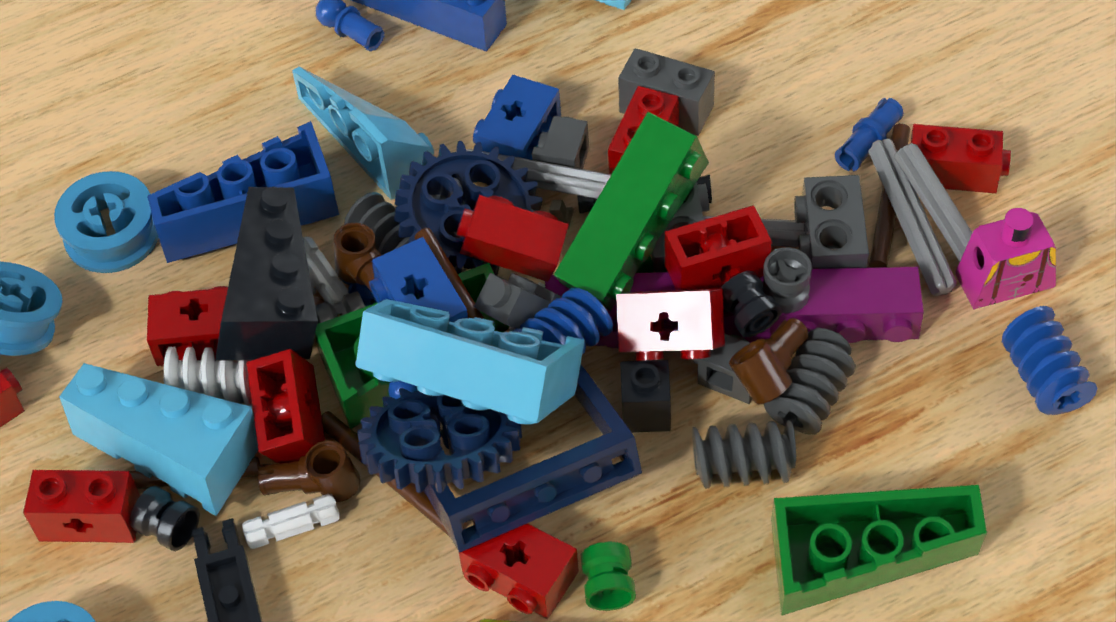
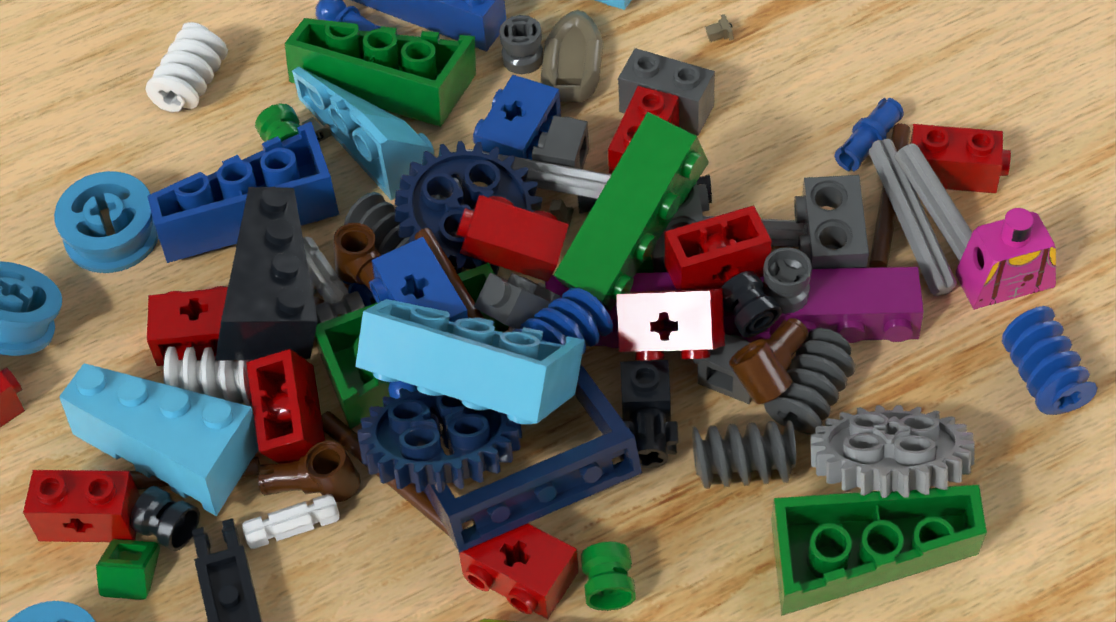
none -> green slope [96,539,160,600]
none -> white piece [145,22,228,112]
none -> green wheel [255,103,301,142]
none -> green wedge [284,18,476,127]
none -> dark tan piece [302,117,332,142]
none -> dark grey wheel [499,15,543,74]
none -> dark tan piece [541,10,603,103]
none -> black gear [623,407,679,468]
none -> dark tan piece [705,14,734,42]
none -> light grey gear [811,405,975,498]

